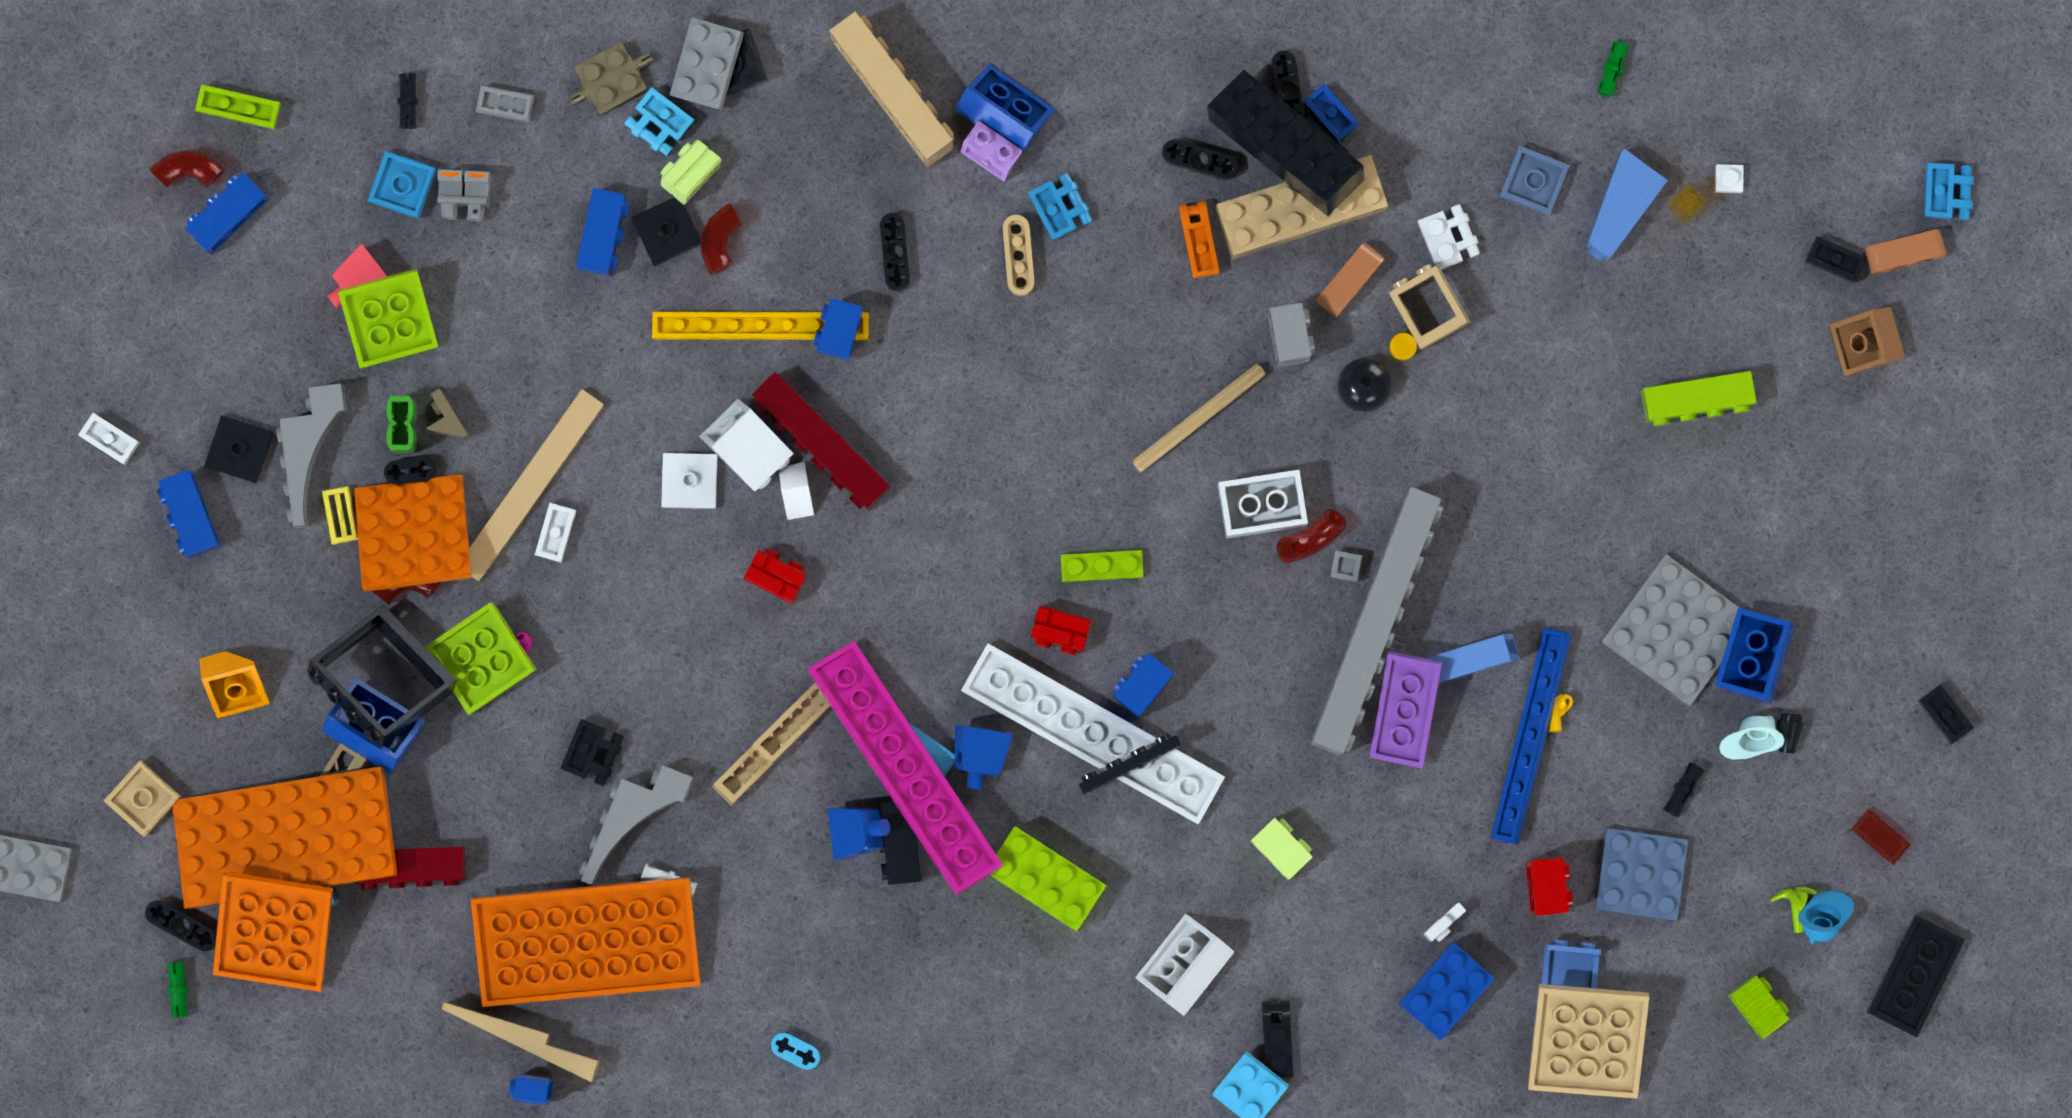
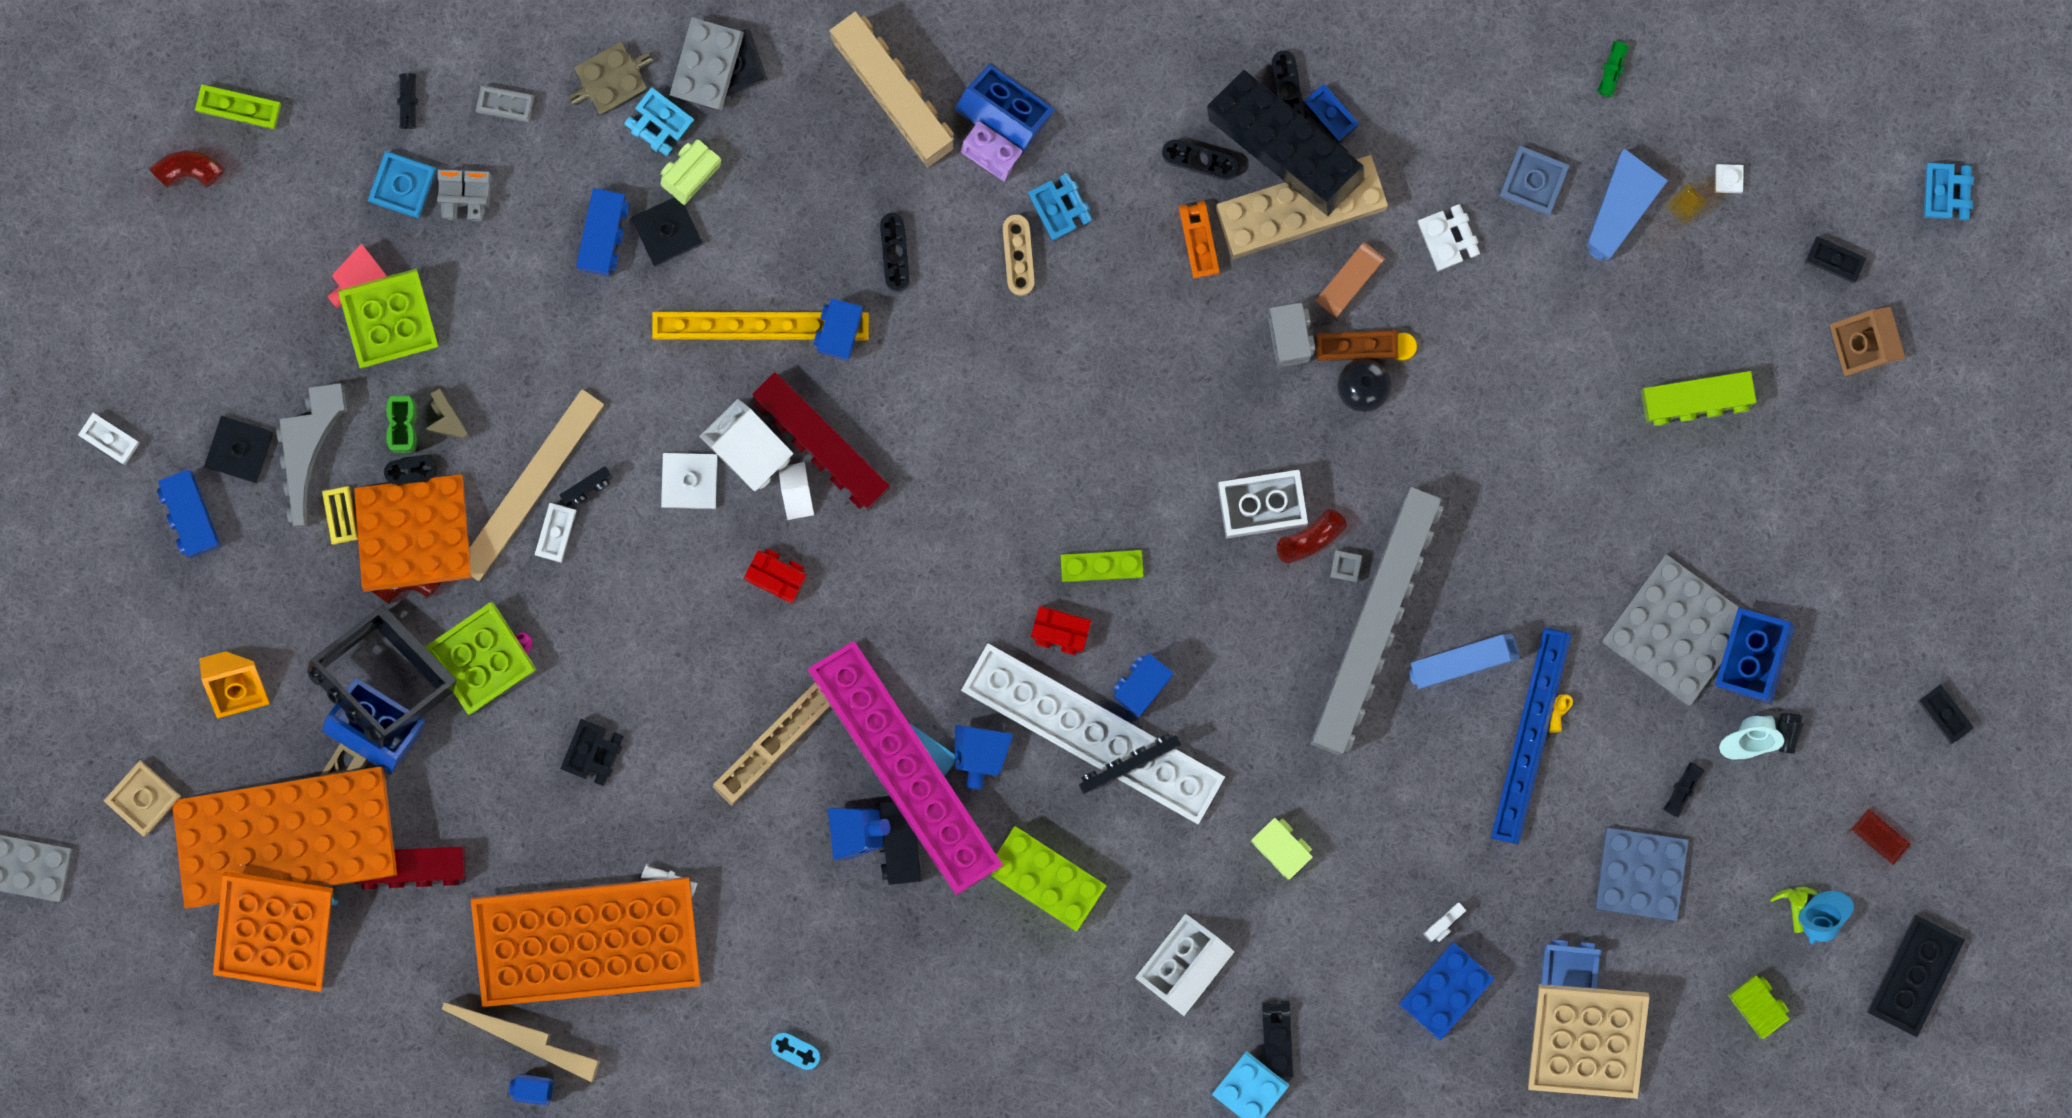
black beam [145,900,217,952] -> none
green pin [167,962,189,1018] -> none
blue brick [184,173,269,255] -> none
light grey arch [579,765,694,885] -> none
clear red cylinder [700,202,743,276] -> none
tan axle [1133,364,1266,472] -> none
medium lavender plate [1370,651,1443,768] -> none
tan window [1389,264,1471,349] -> none
red brick [1525,858,1573,916] -> none
nougat beam [1864,229,1947,275] -> none
none -> black plate [559,466,613,507]
none -> dark orange tile [1316,330,1399,361]

